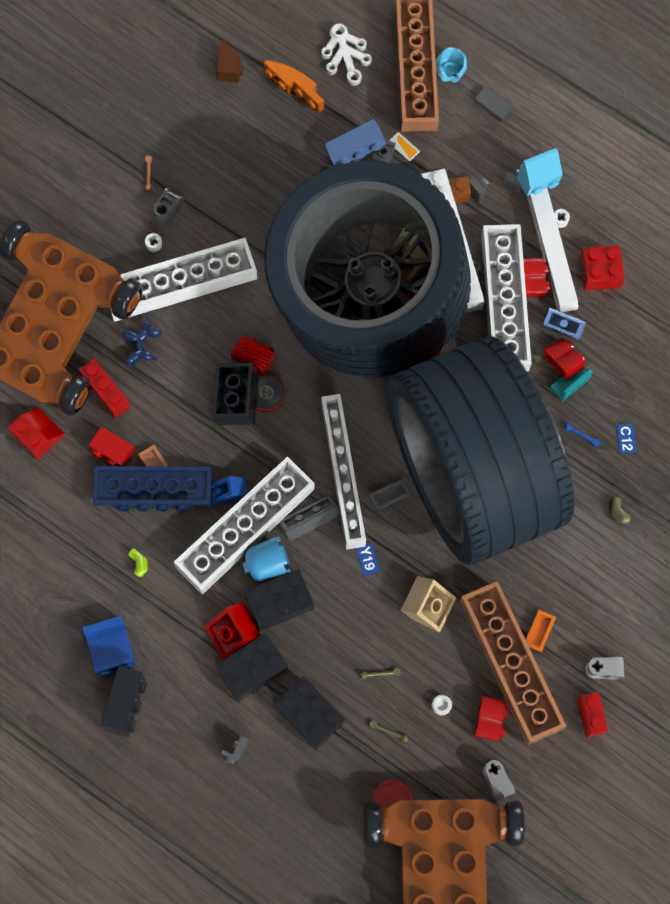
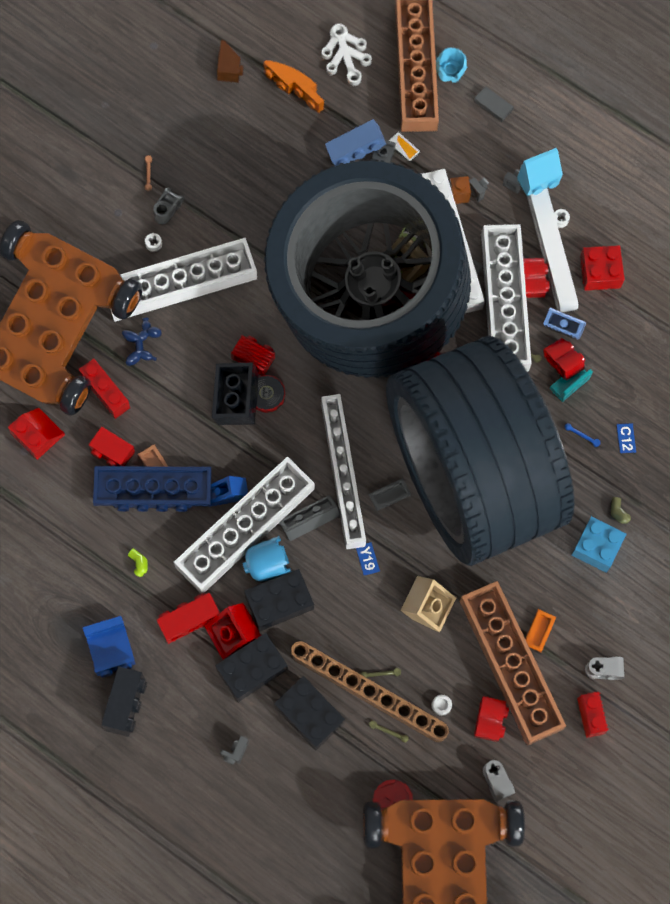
none -> red brick [156,593,220,644]
none -> medium nougat beam [291,641,449,742]
none -> dark azure brick [572,516,626,573]

